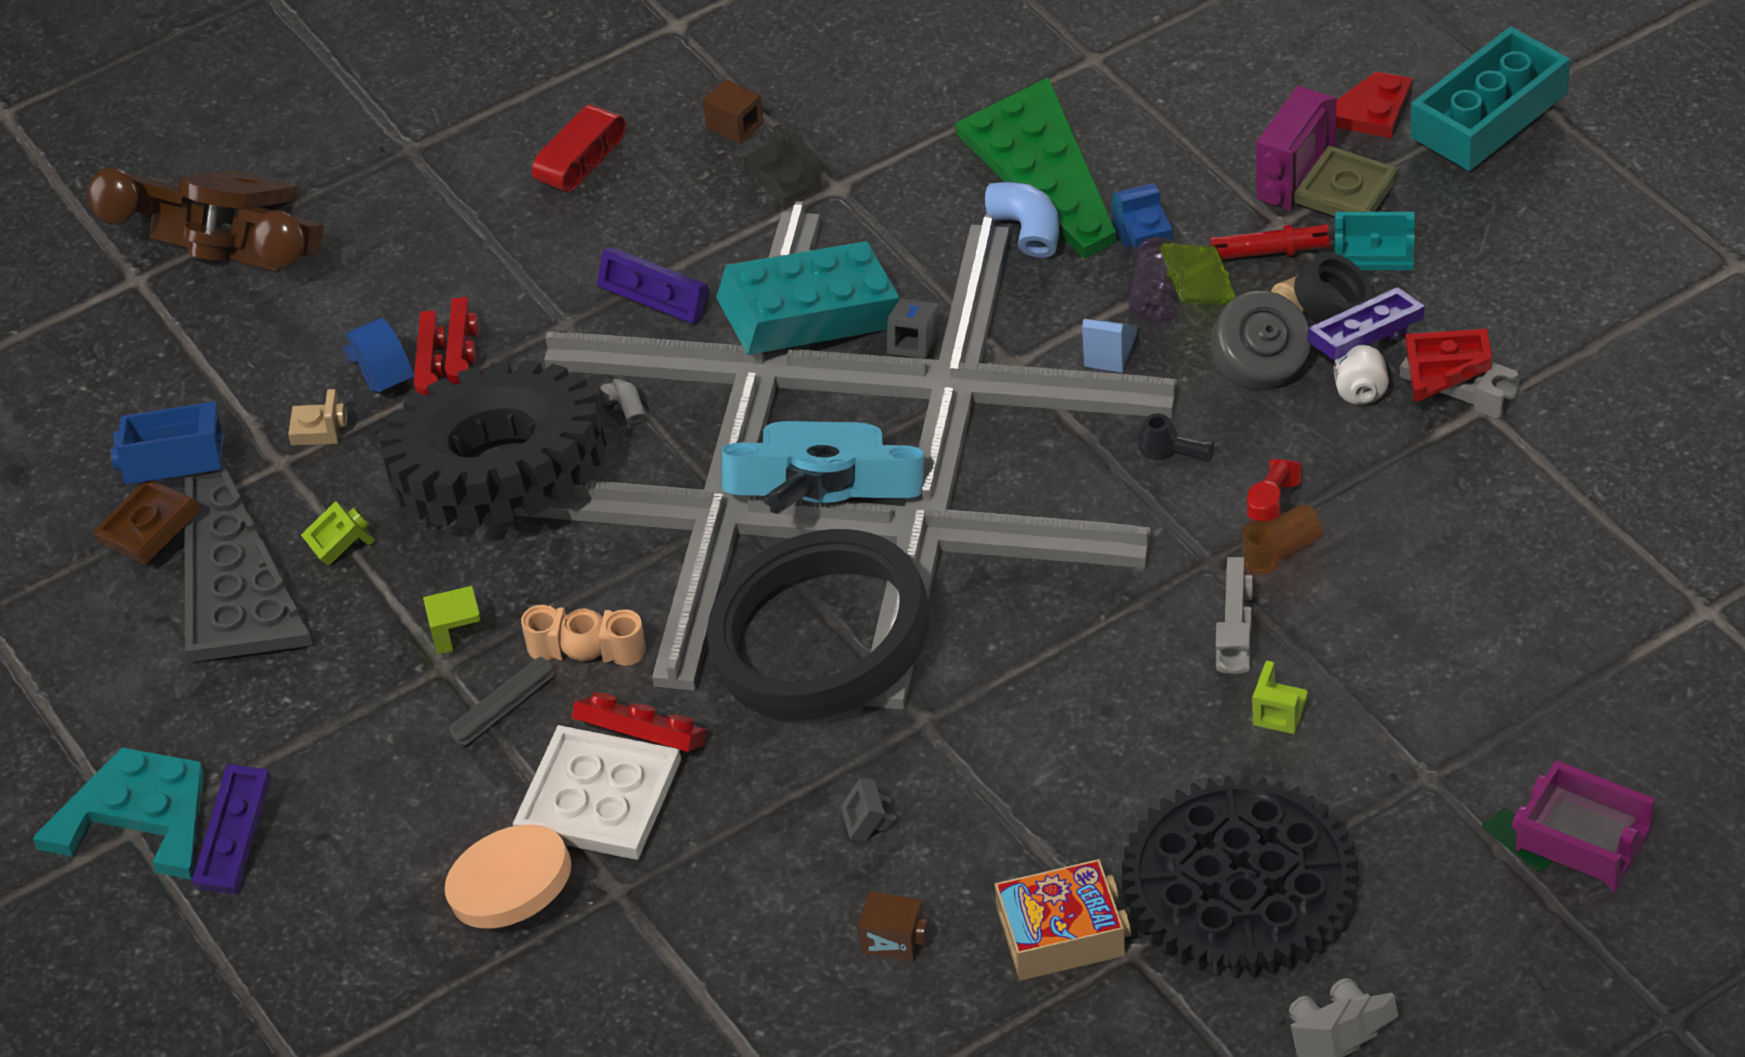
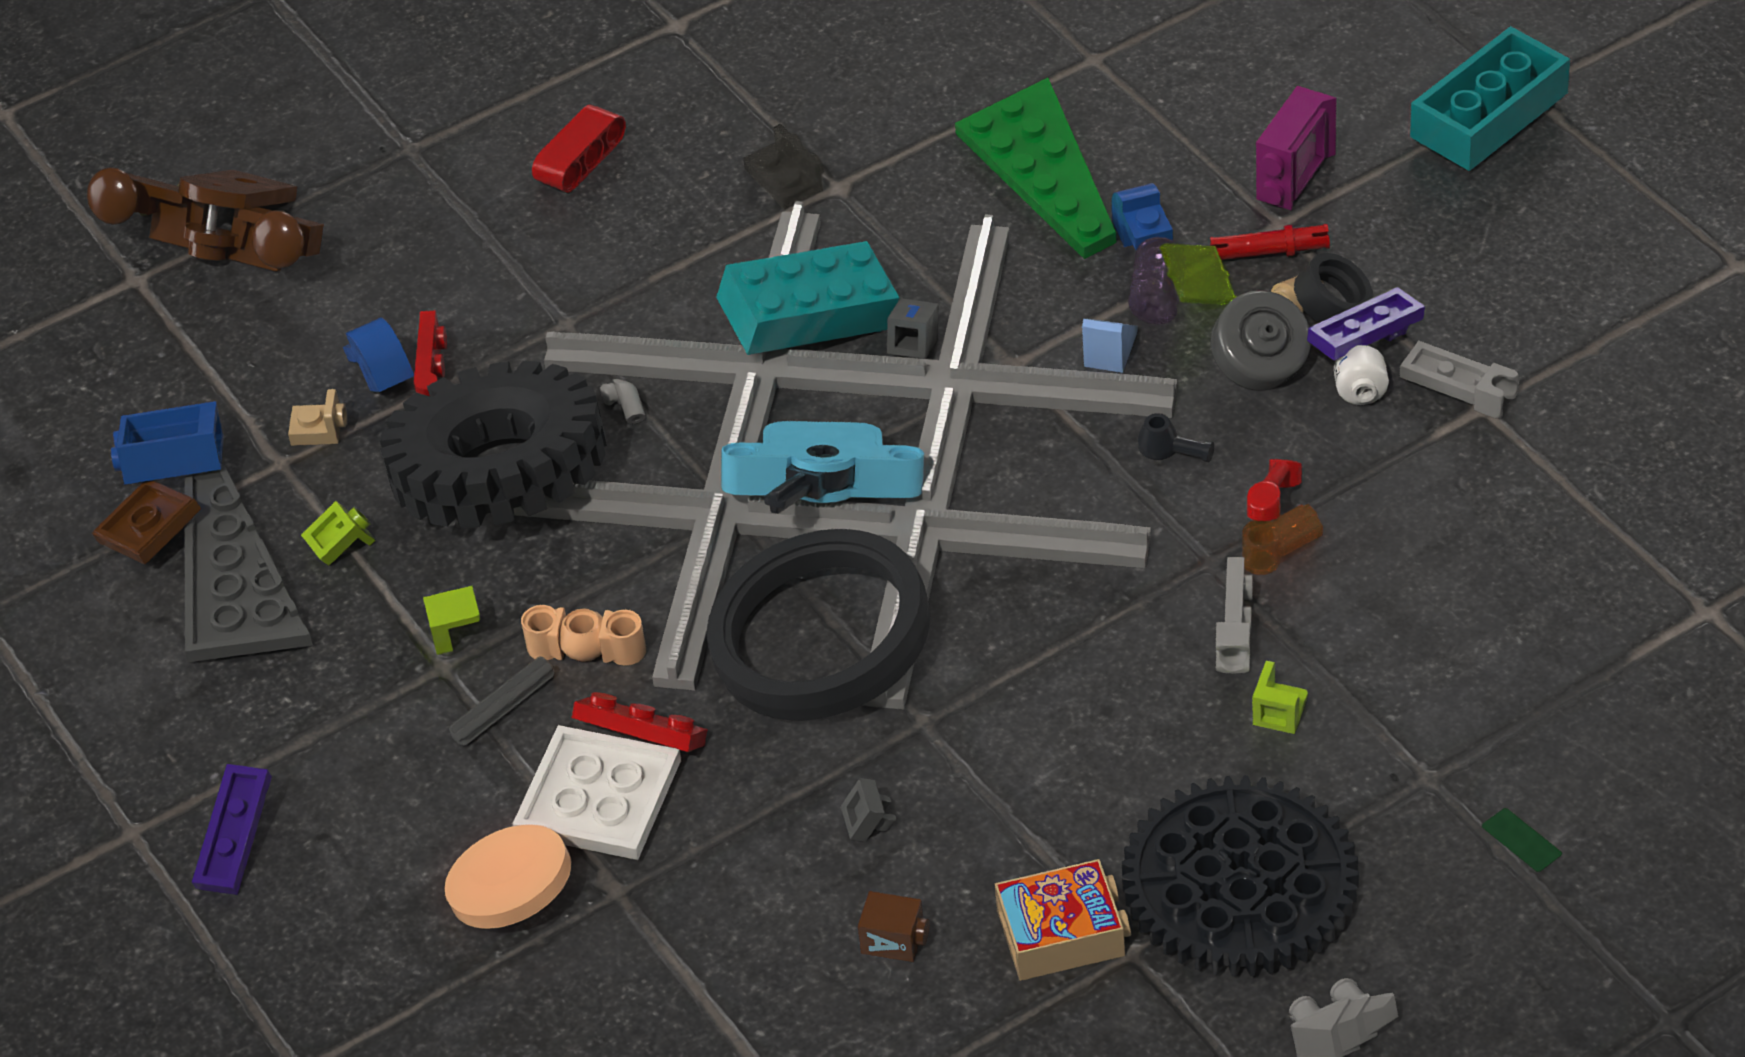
teal wing [33,747,204,880] -> none
red plate [445,297,479,385] -> none
dark purple hinge [597,247,710,324] -> none
reddish brown brick [702,79,764,144] -> none
light blue cylinder [985,182,1059,258] -> none
olive plate [1294,146,1399,216] -> none
teal hinge [1335,212,1415,270] -> none
red wing [1336,71,1413,138] -> none
red wing [1405,329,1492,401] -> none
magenta window [1512,760,1655,893] -> none

